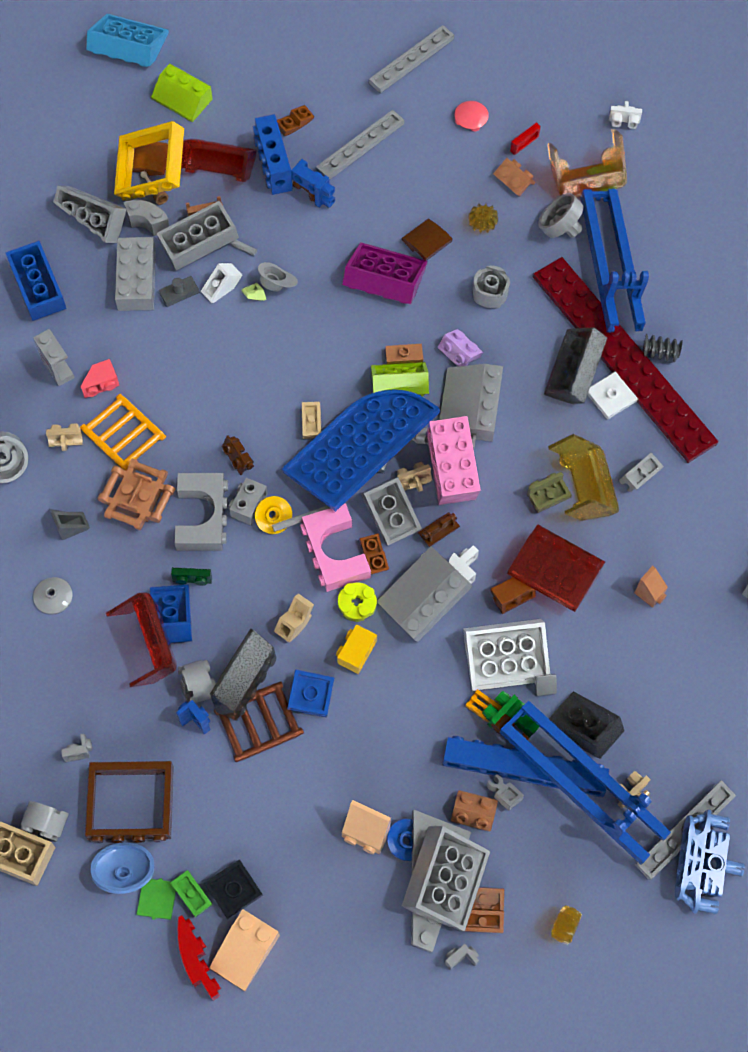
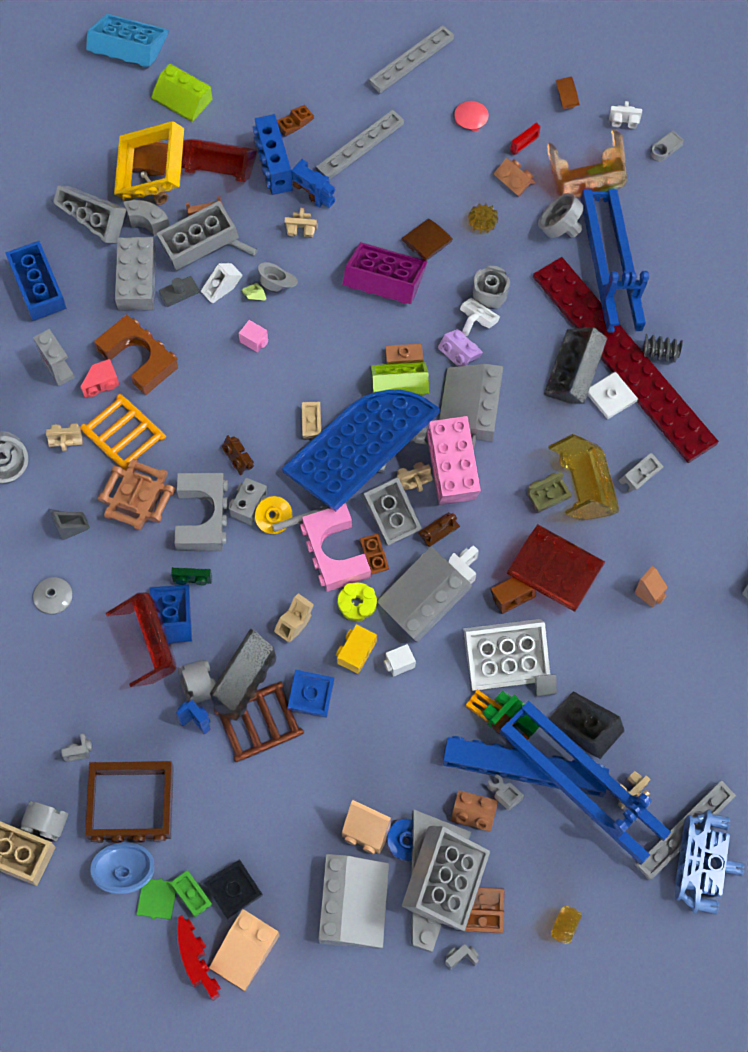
none -> dark orange arch [94,314,178,395]
none -> bright pink brick [239,320,269,353]
none -> tan hips [285,208,318,238]
none -> light grey slope [319,854,389,949]
none -> white brick [384,644,416,677]
none -> white plate [460,298,500,336]
none -> dark orange slope [556,76,580,109]
none -> light grey piece [651,130,684,161]

